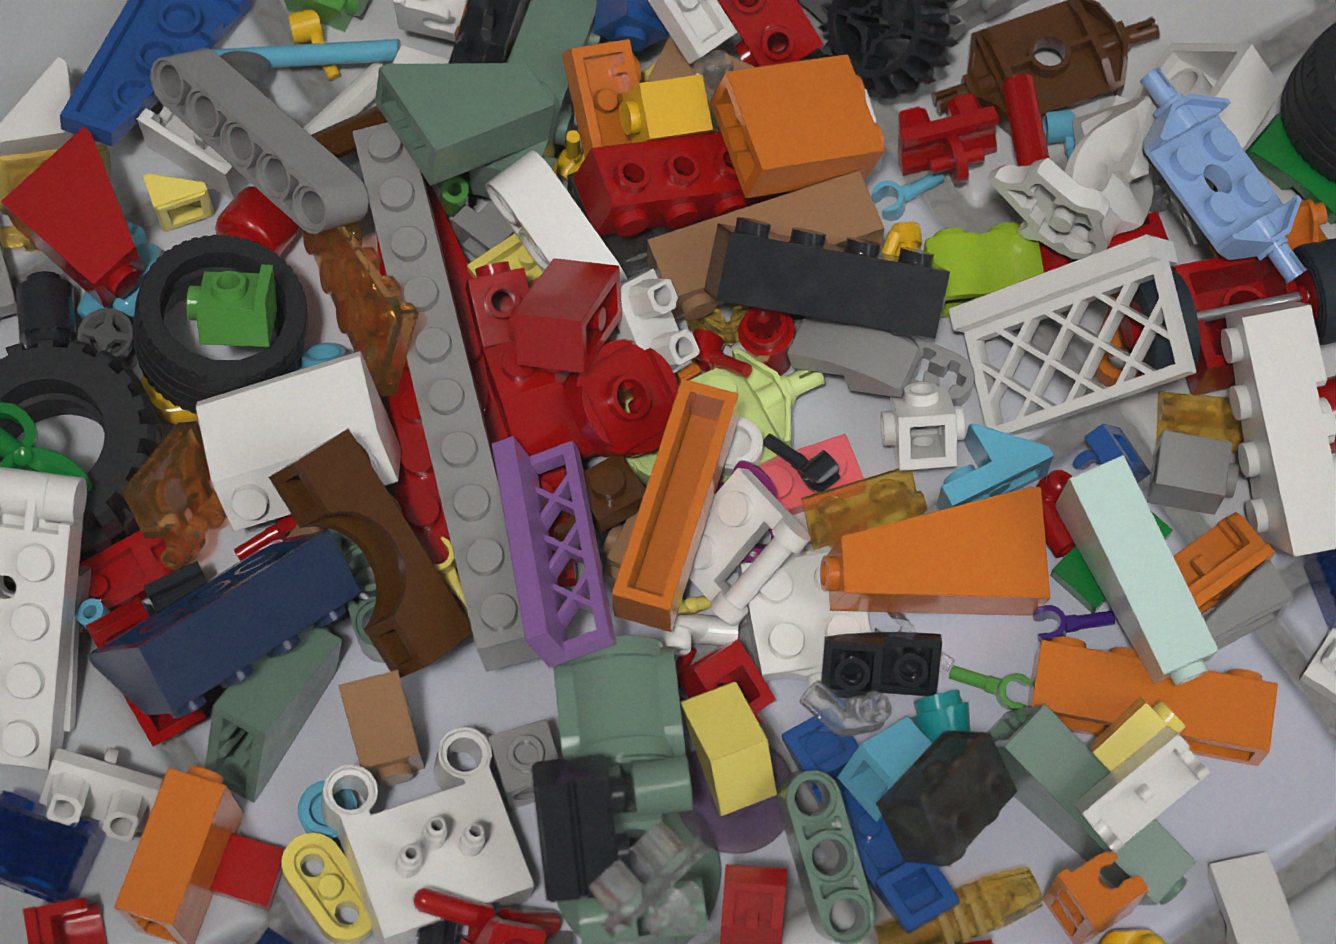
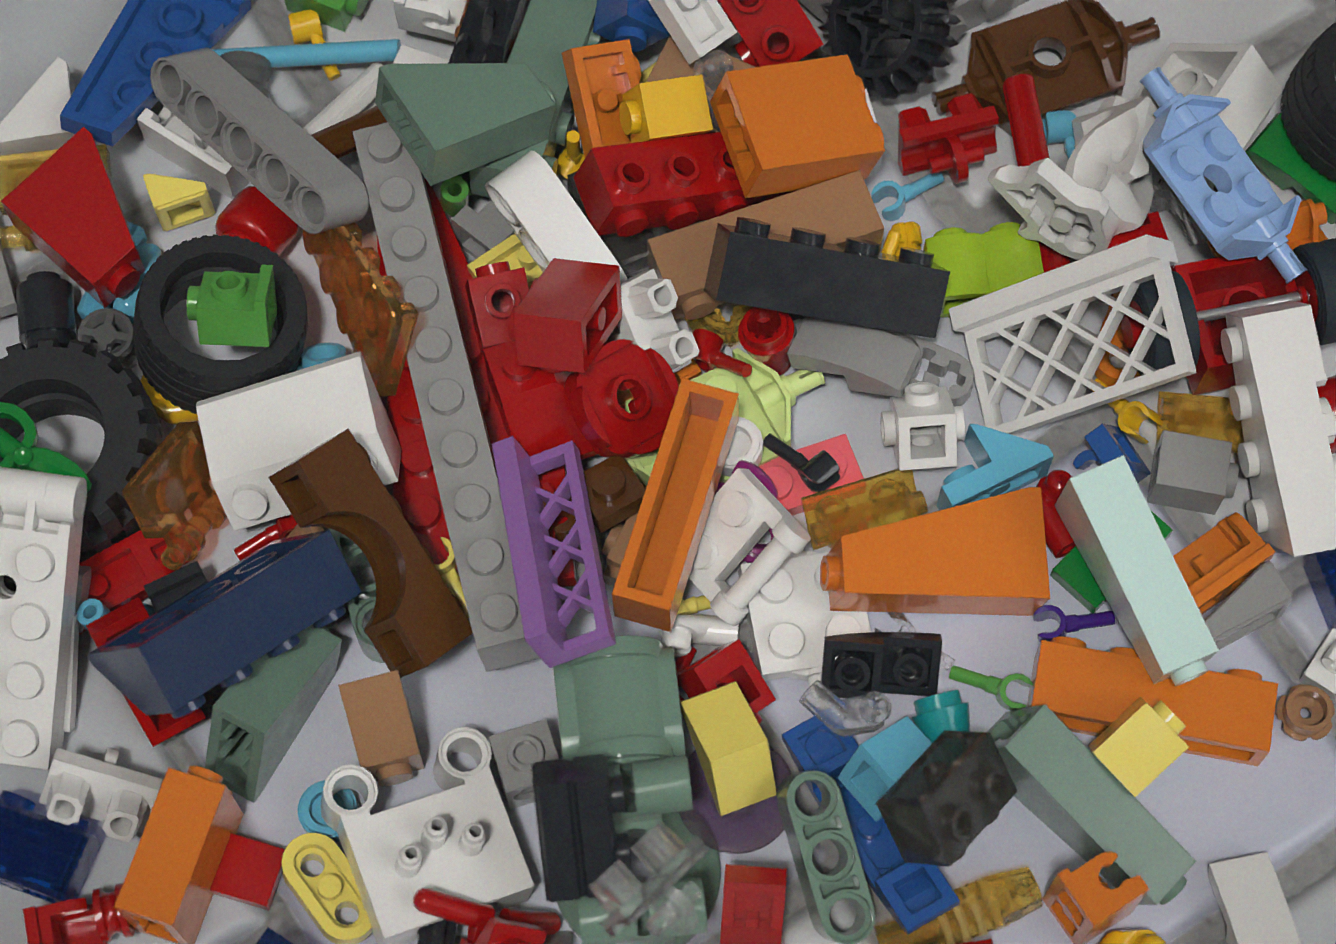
white hinge [1073,726,1211,853] -> none
none -> red bush [92,883,135,943]
none -> yellow hand [1089,378,1163,444]
none -> medium nougat plate [1276,684,1335,741]

